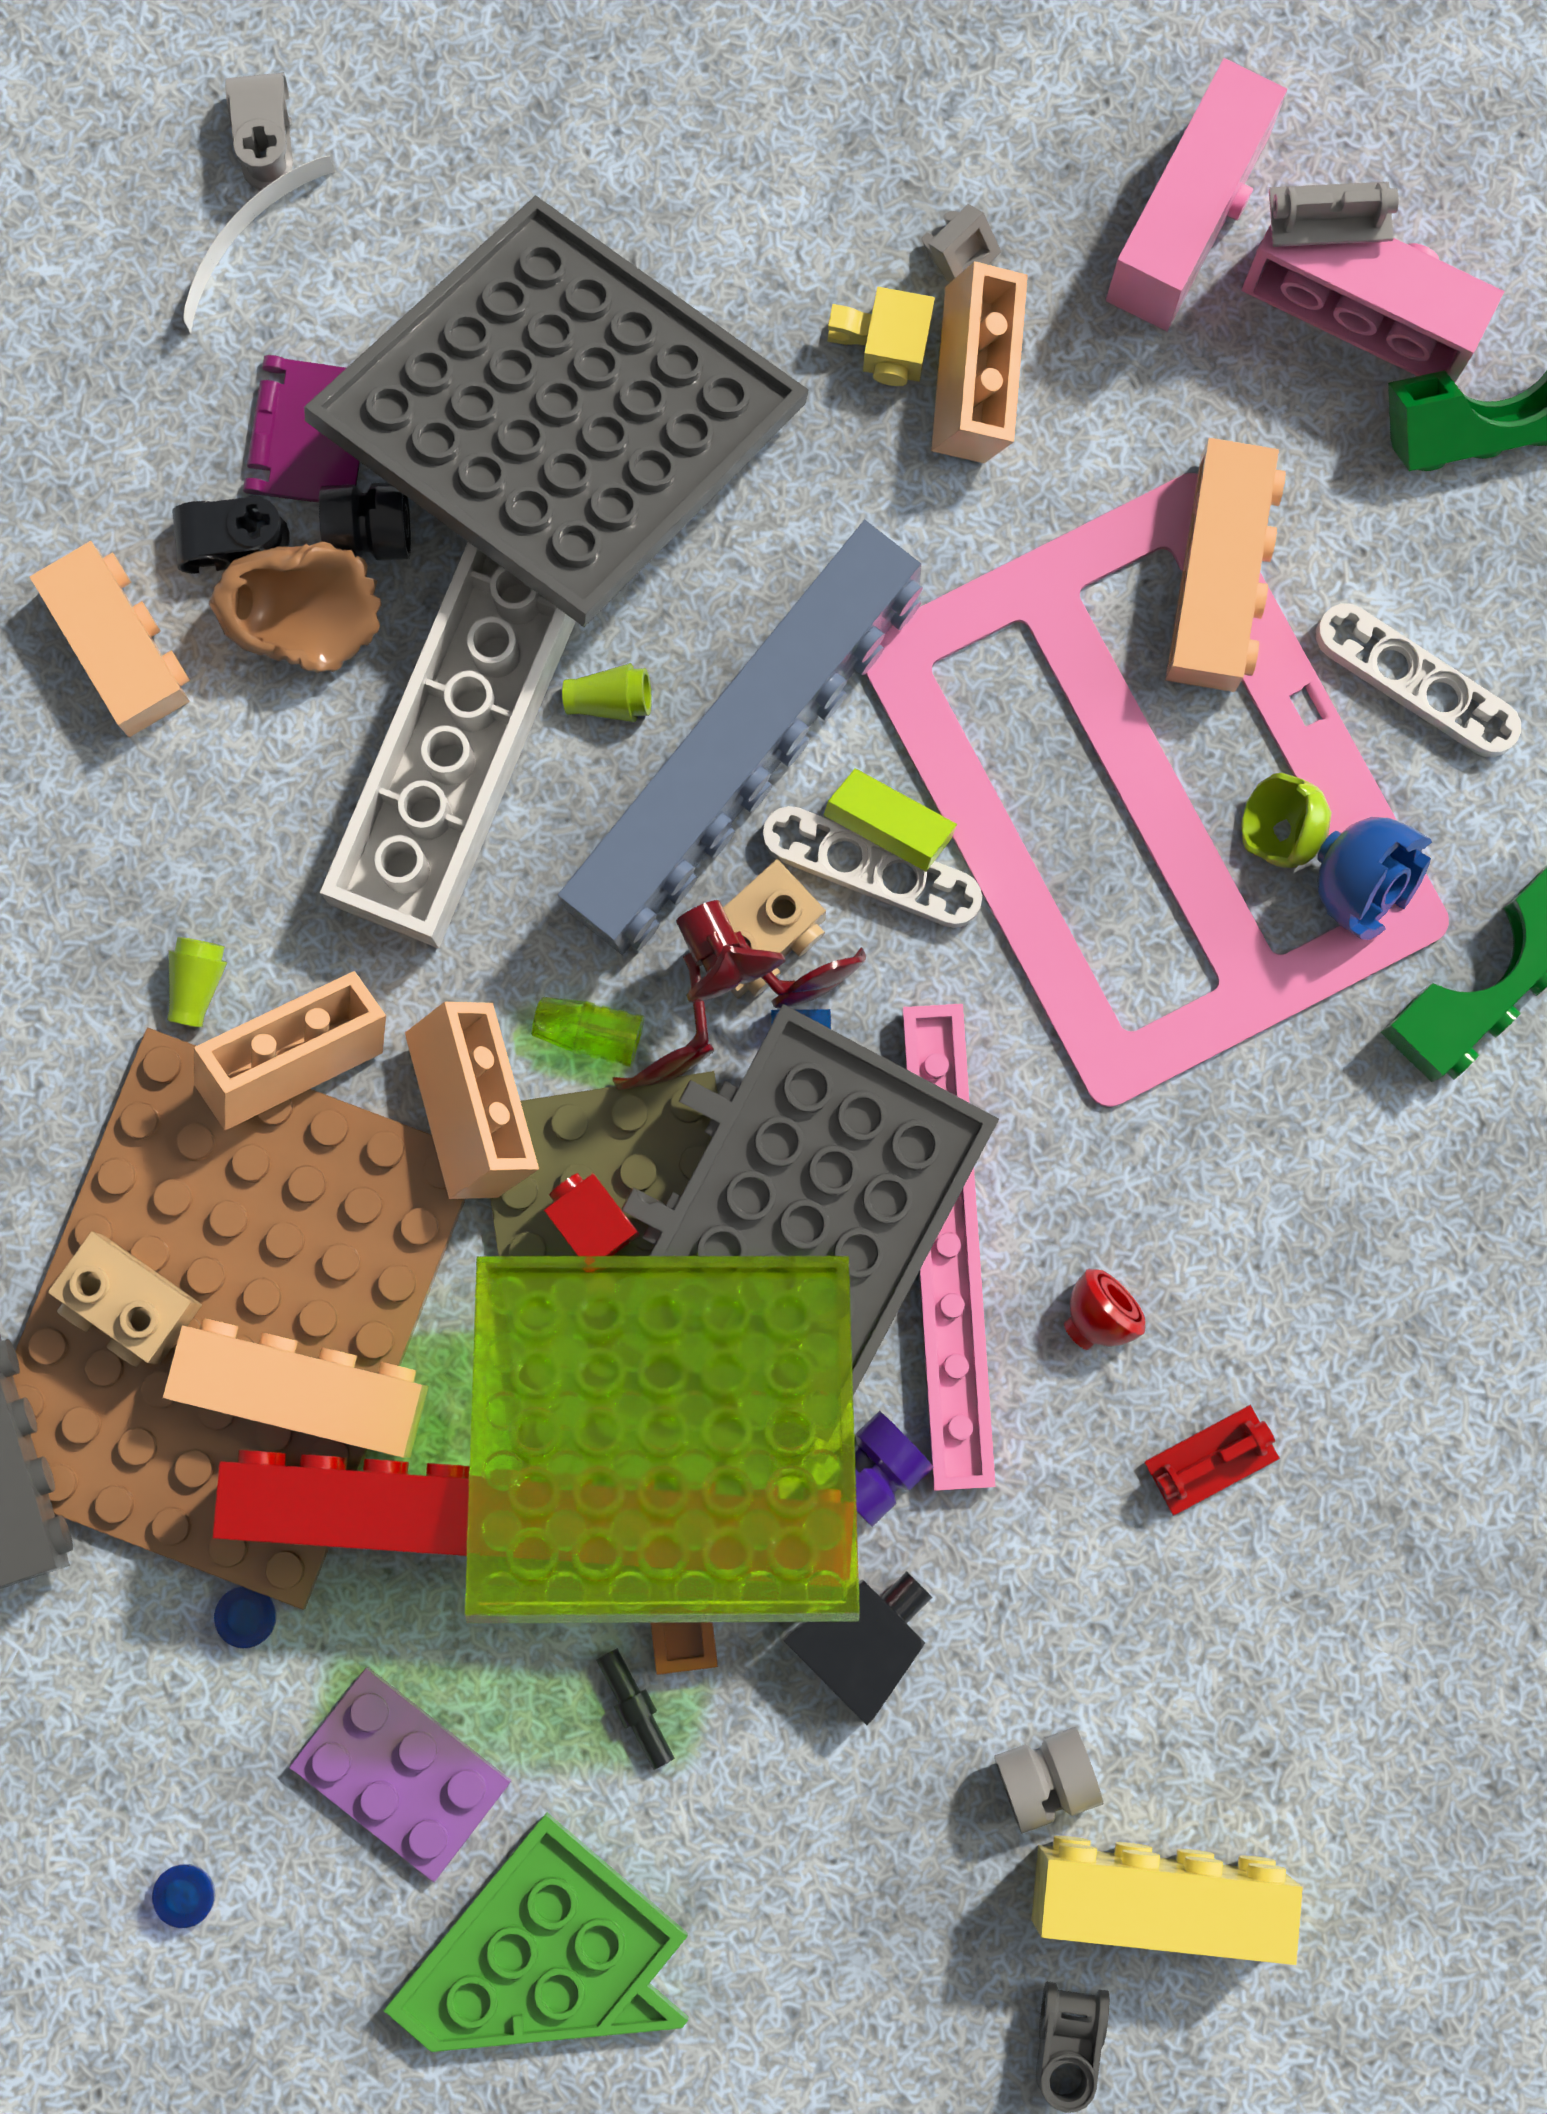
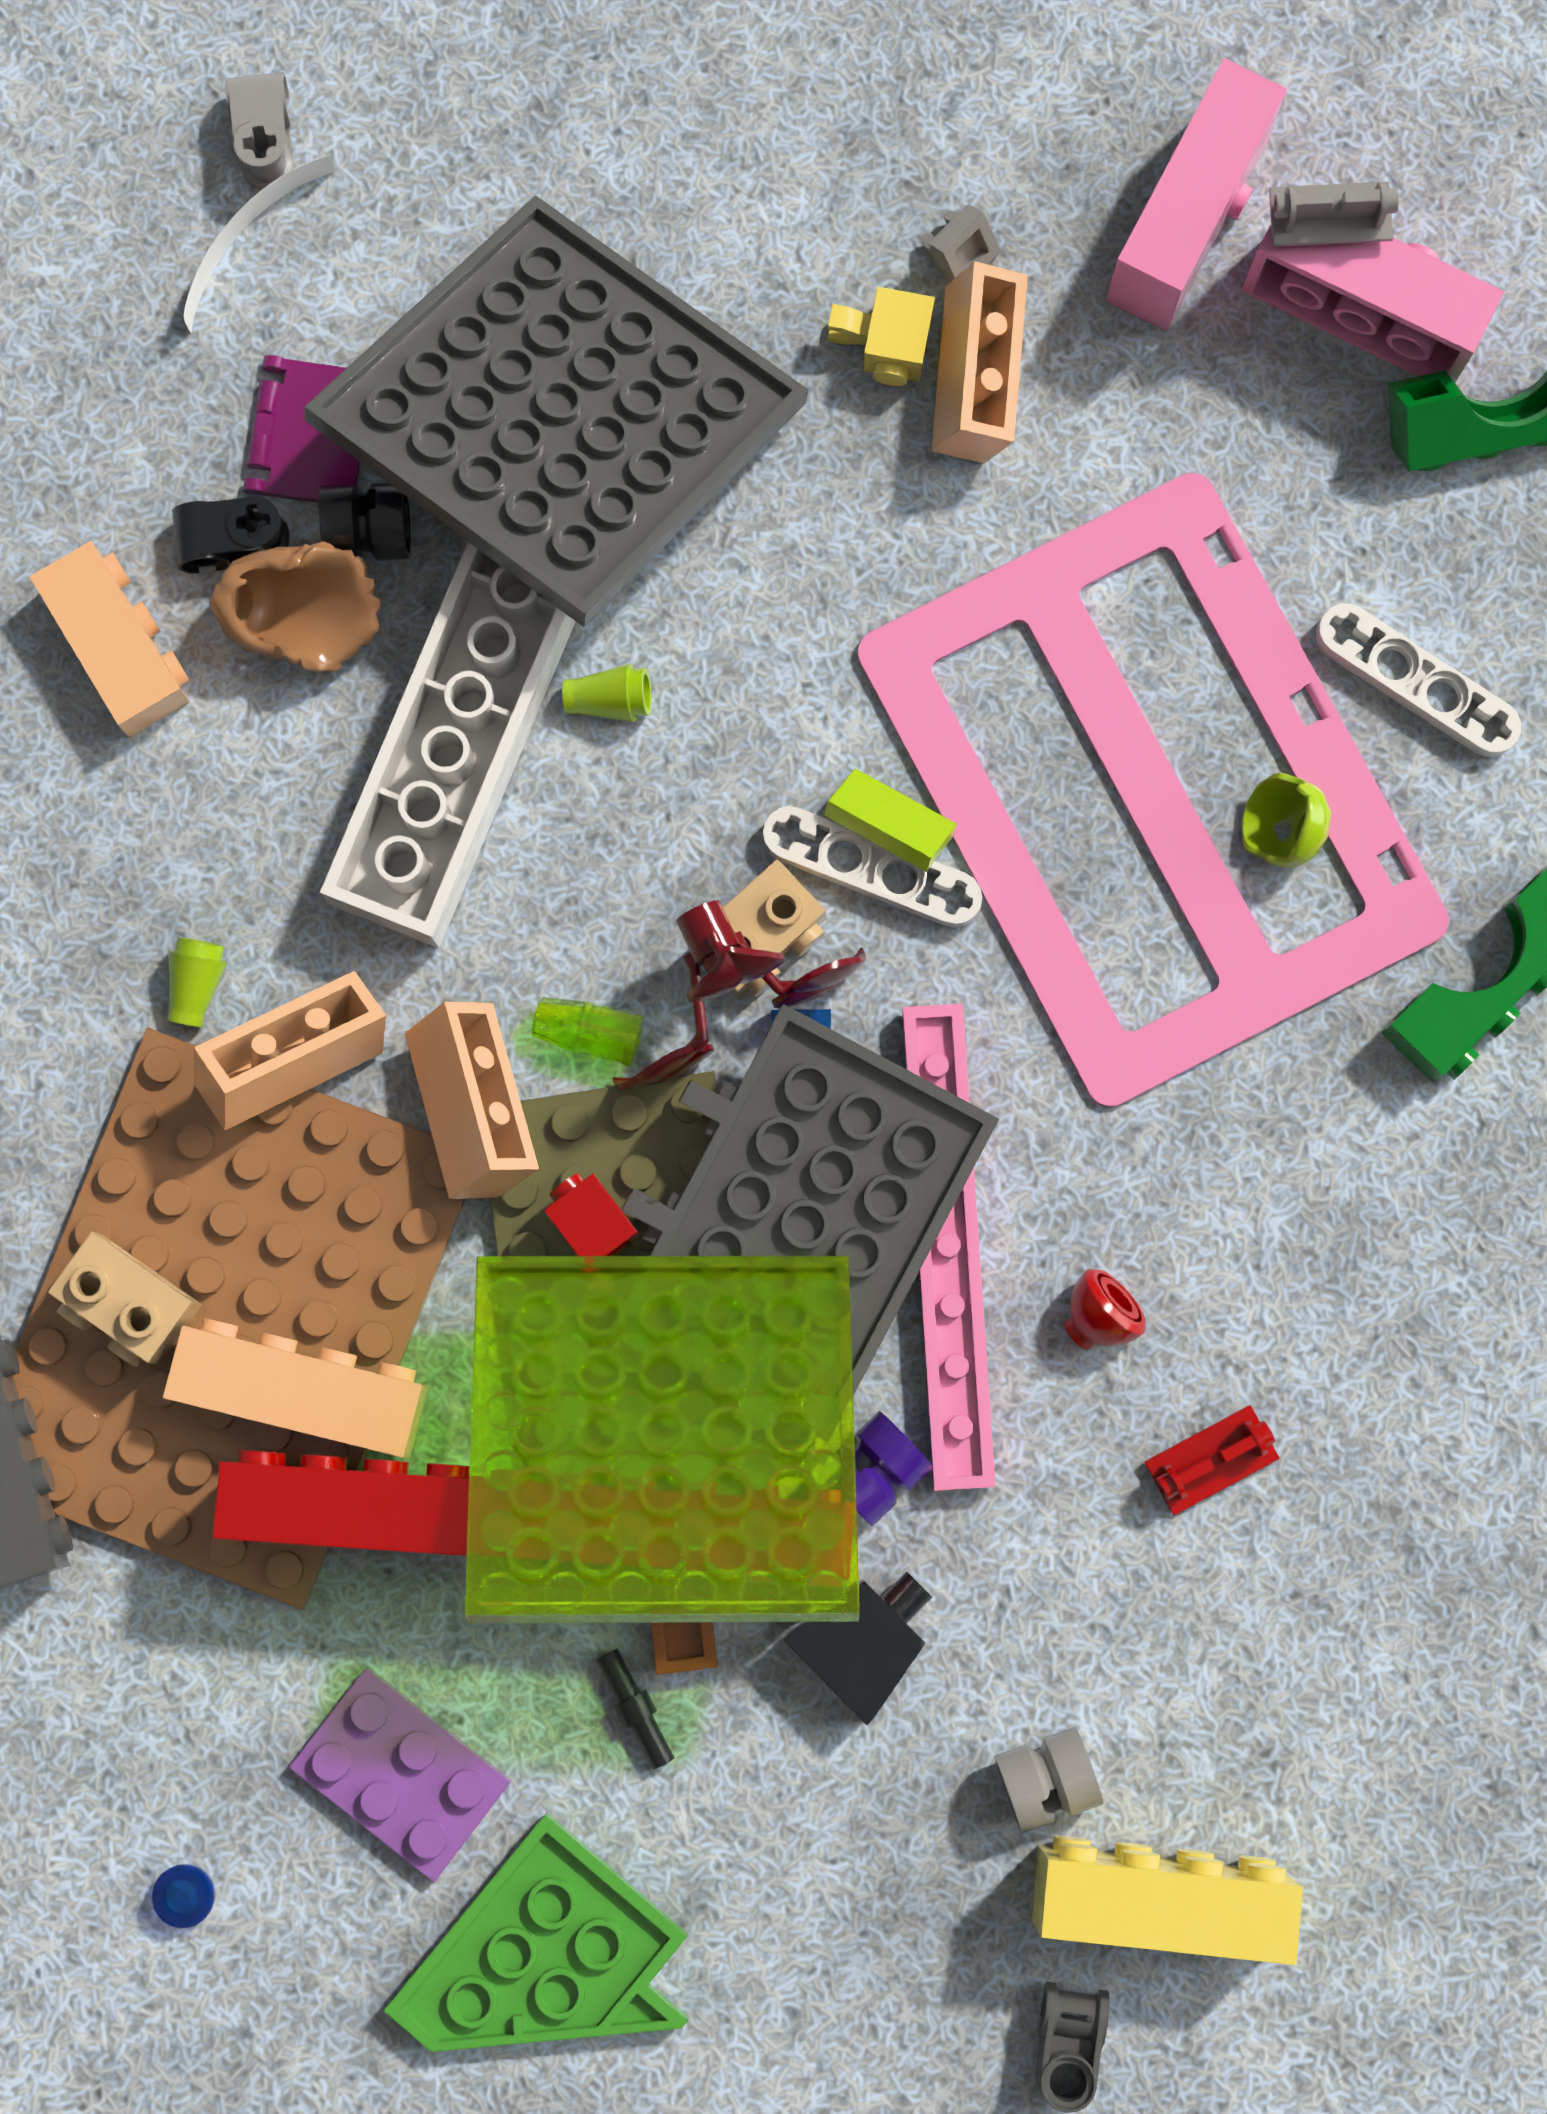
clear blue plate [214,1586,277,1648] -> none
sand blue brick [558,519,923,956] -> none
light nougat brick [1165,438,1286,692] -> none
blue cylinder [1317,817,1432,940] -> none

